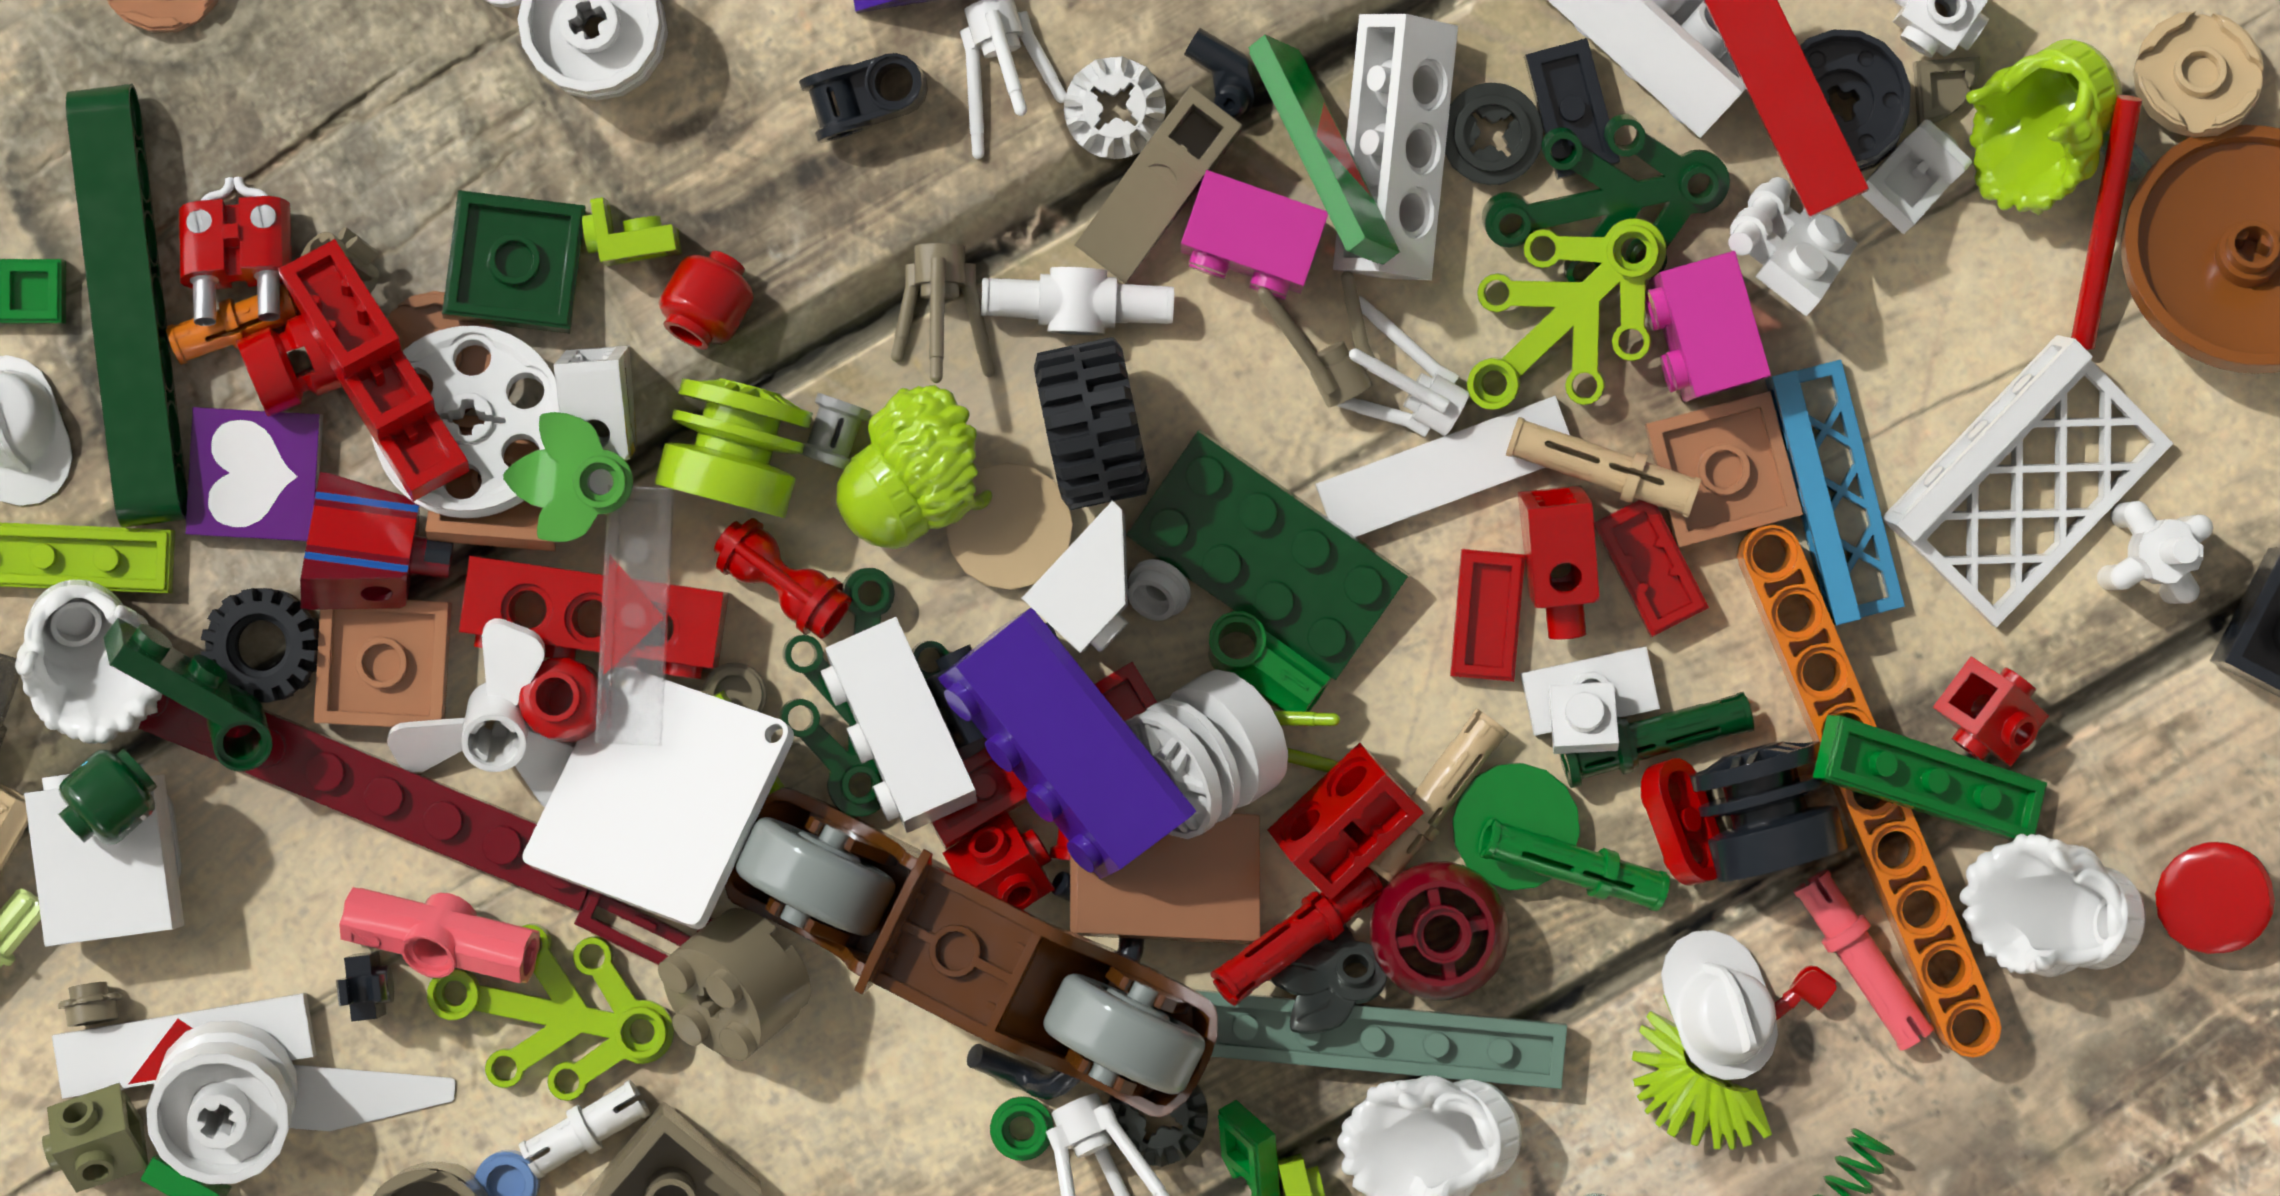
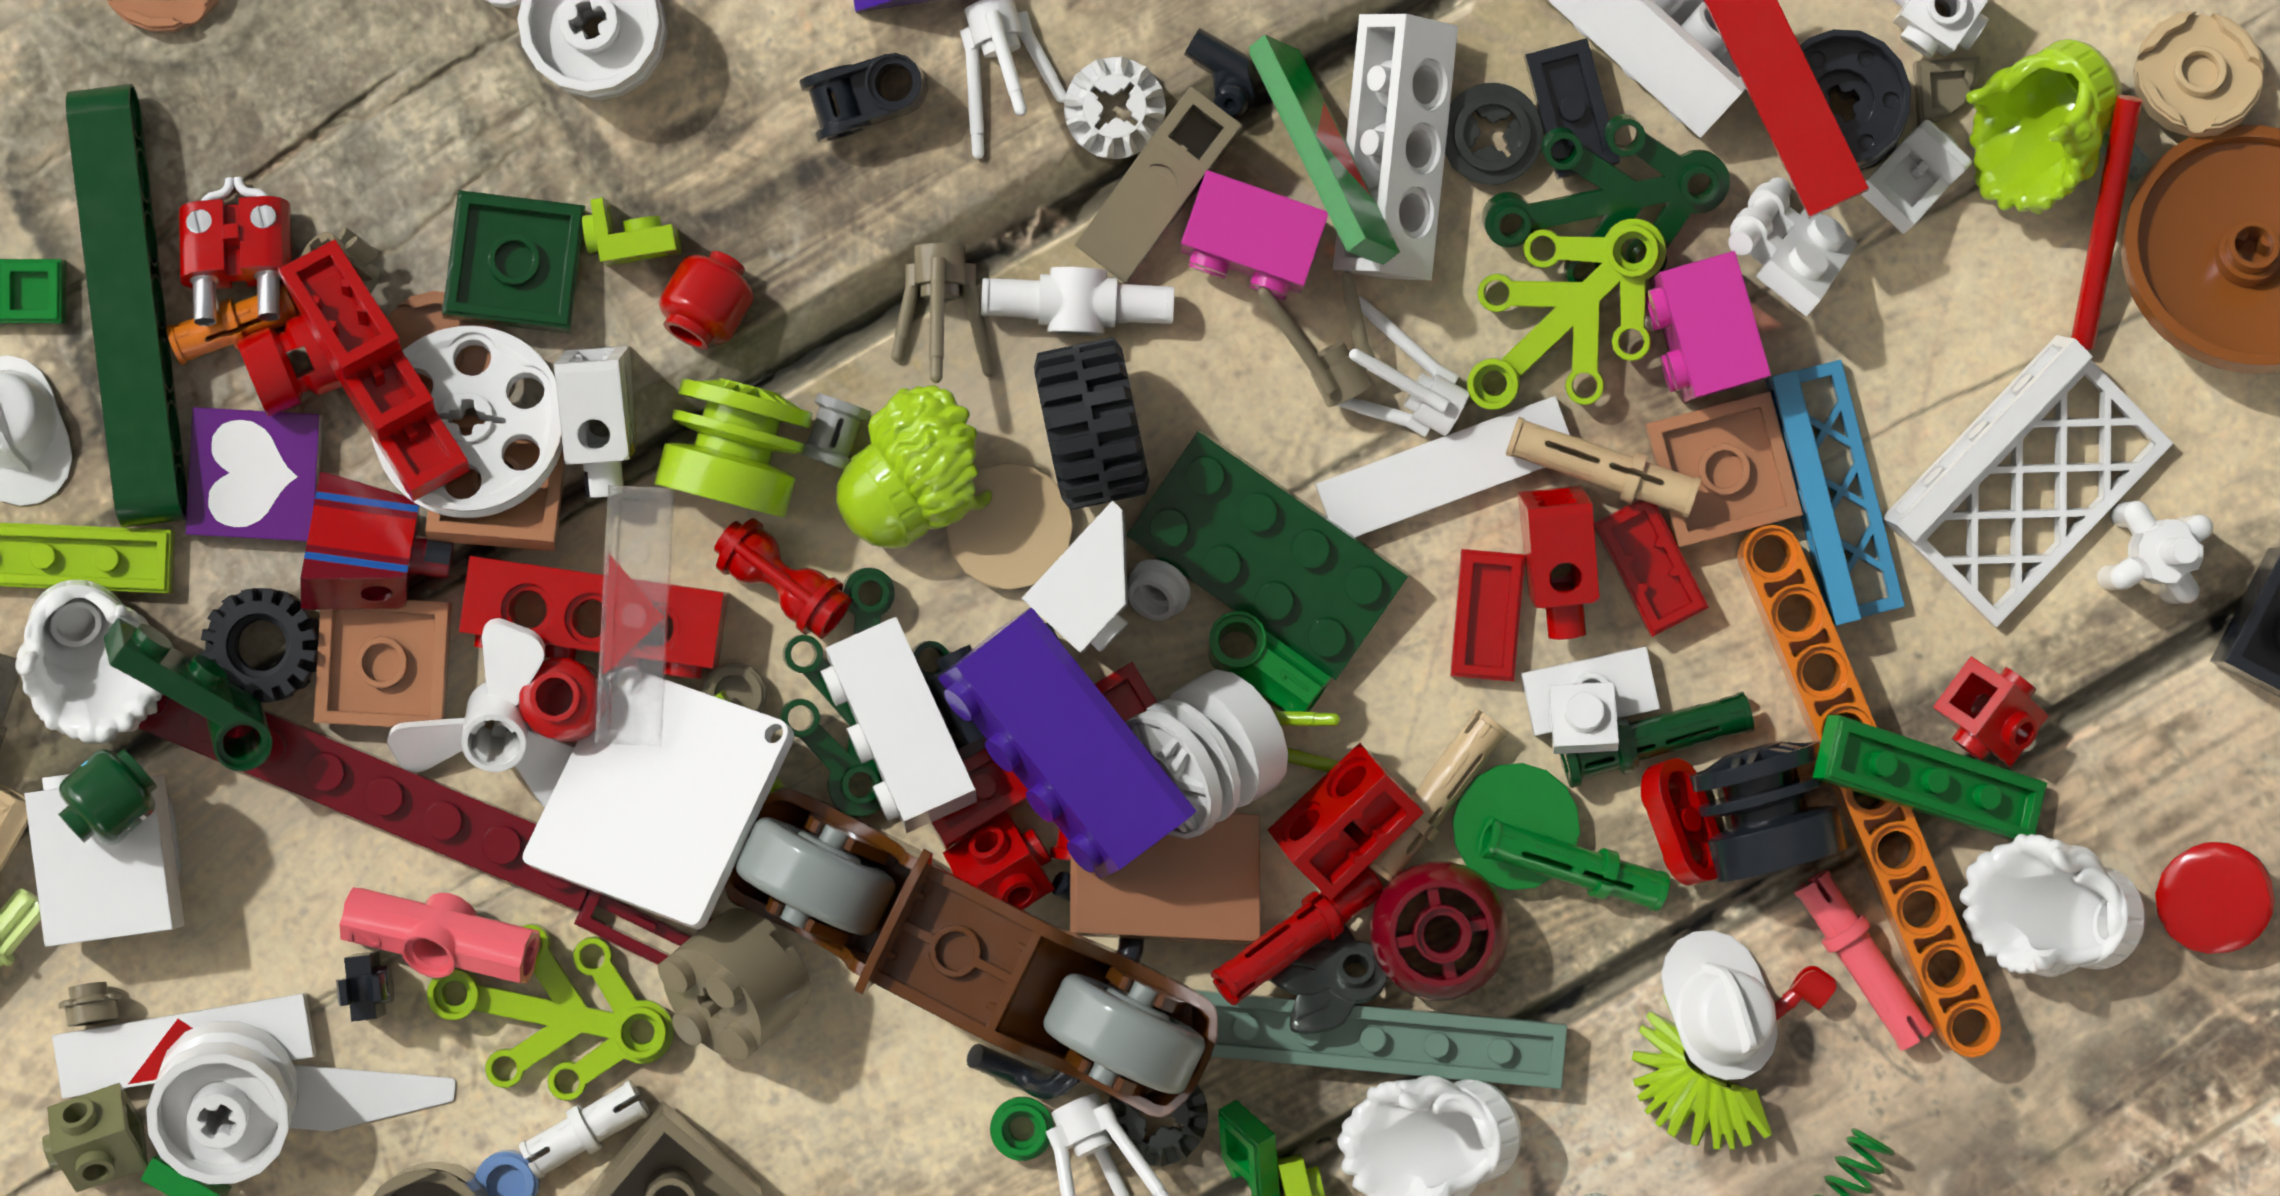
bright green plate [503,412,633,542] -> none

